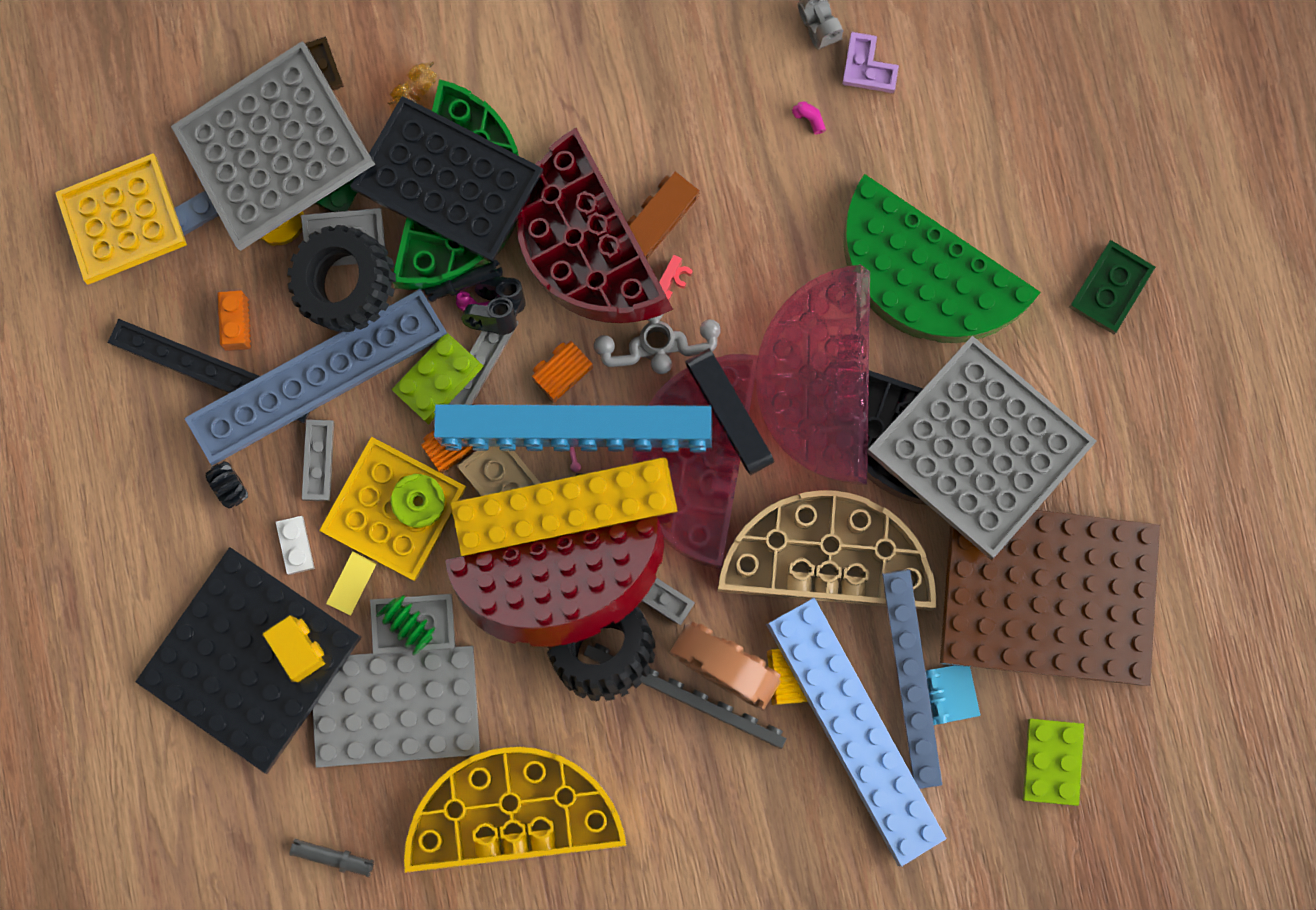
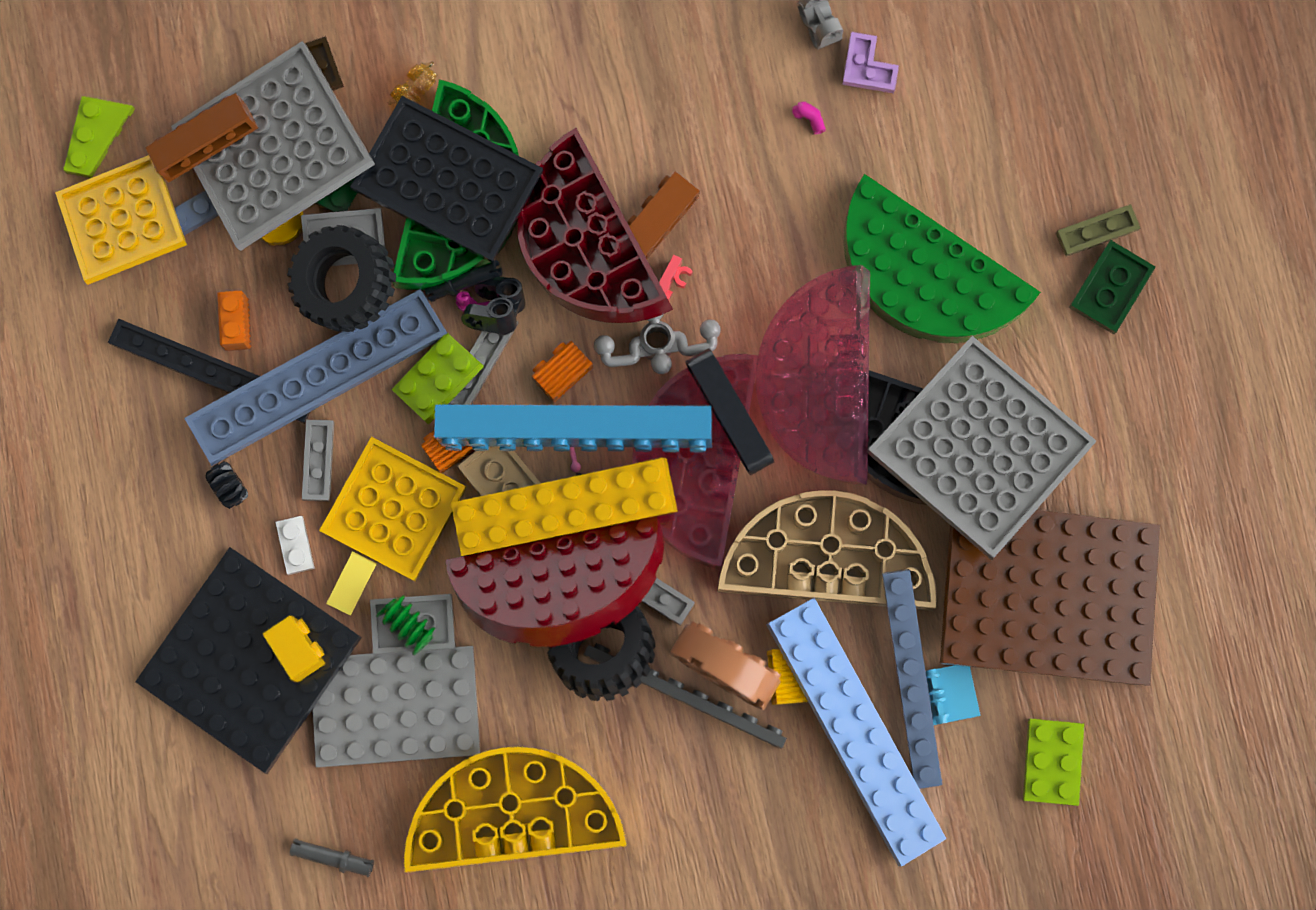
lime plate [390,474,445,528] -> none
none -> lime wing [64,96,135,178]
none -> dark orange brick [145,93,258,182]
none -> olive plate [1056,204,1140,257]

